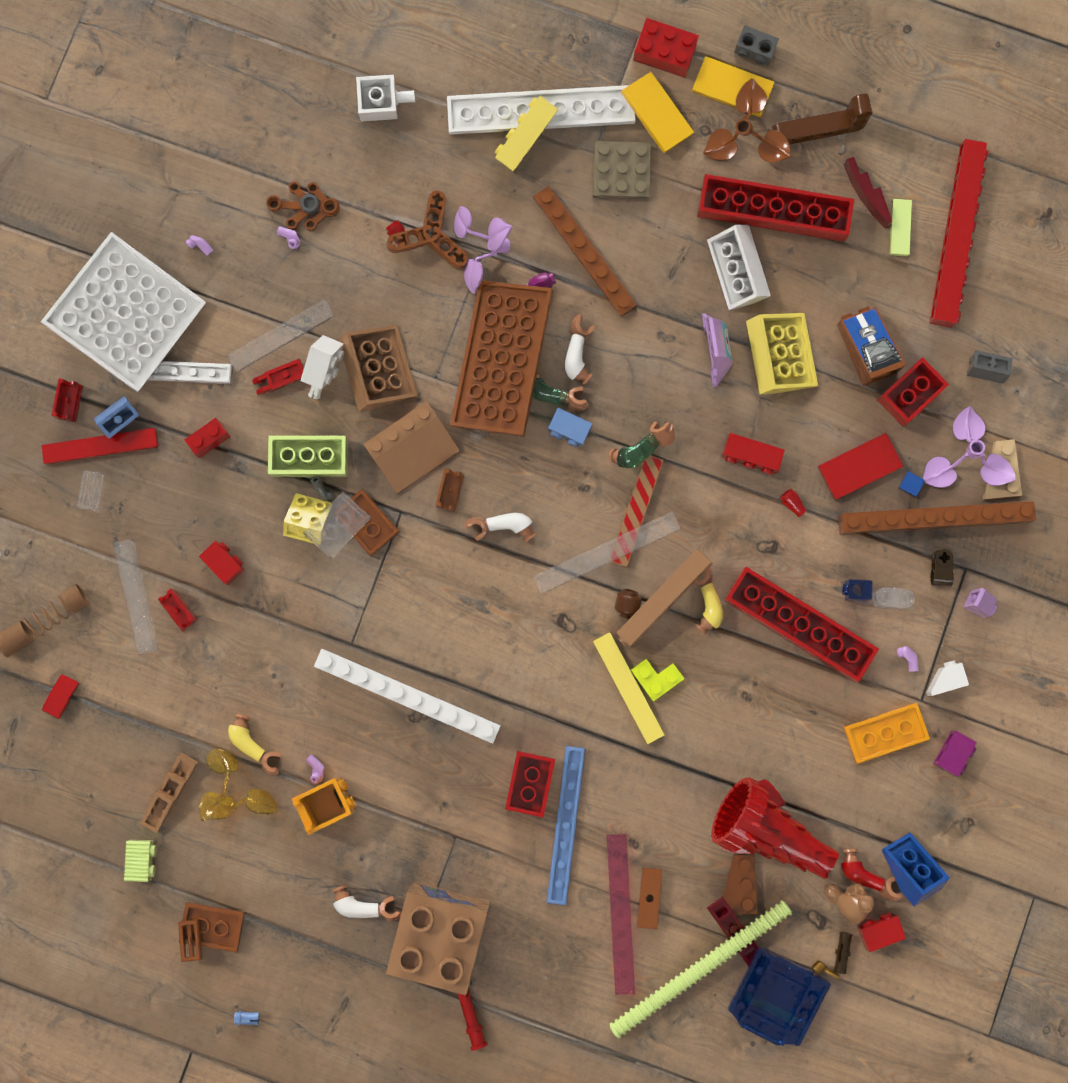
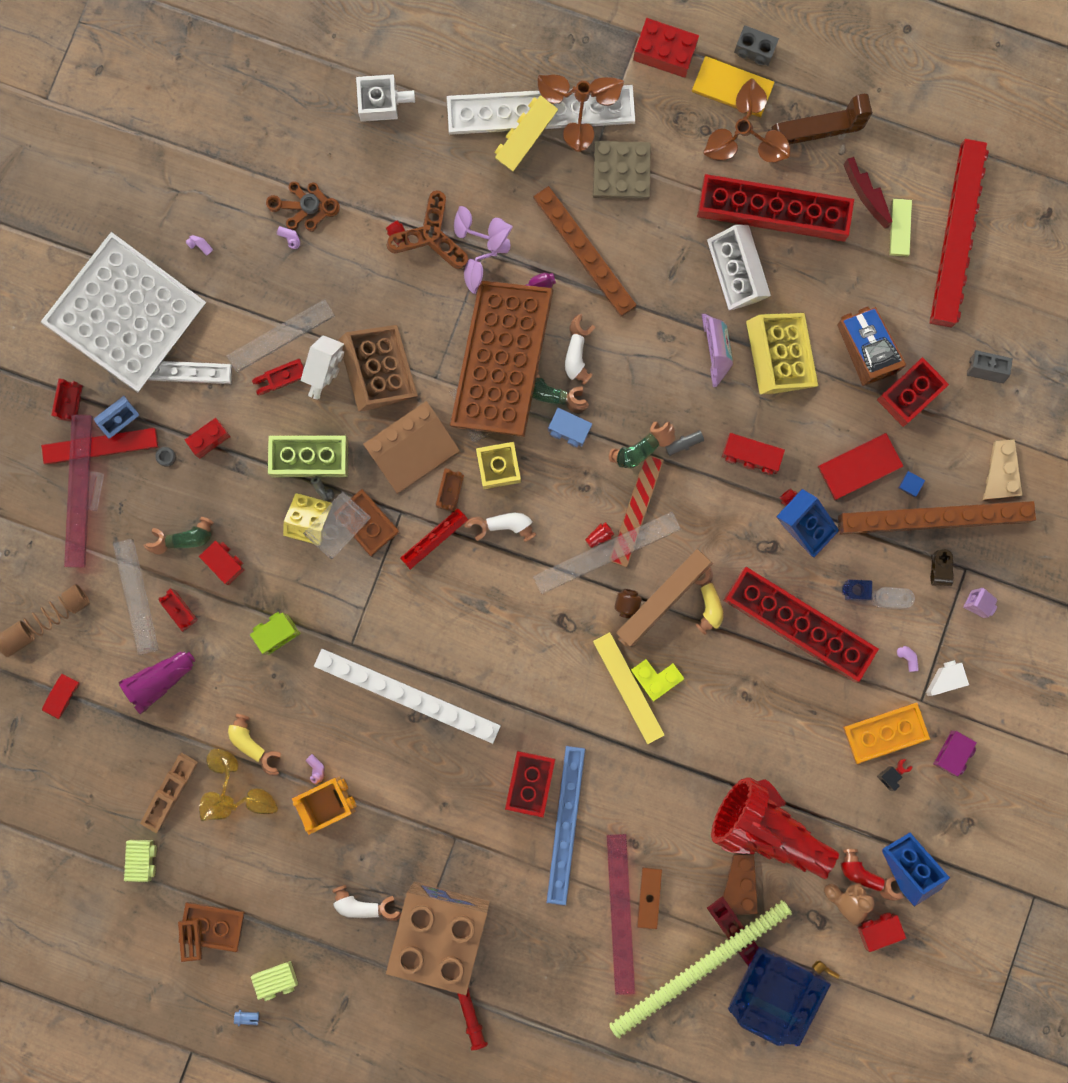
yellow tile [621,72,694,153] -> none
dark brown pin [834,932,853,974] -> none
lavender plant [923,406,1016,488] -> none
none -> clear pink tile [64,415,93,568]
none -> magenta cone [118,651,196,714]
none -> piece [143,517,214,554]
none -> dark grey tile [156,447,176,467]
none -> lime brick [250,612,301,655]
none -> yellowish green brick [251,961,298,1001]
none -> red tile [400,509,469,570]
none -> light yellow brick [476,442,521,489]
none -> dark orange plant [538,75,624,152]
none -> red cone [585,522,614,548]
none -> dark grey pin [665,430,704,456]
none -> blue slope [776,489,839,558]
none -> black piece [877,759,913,791]

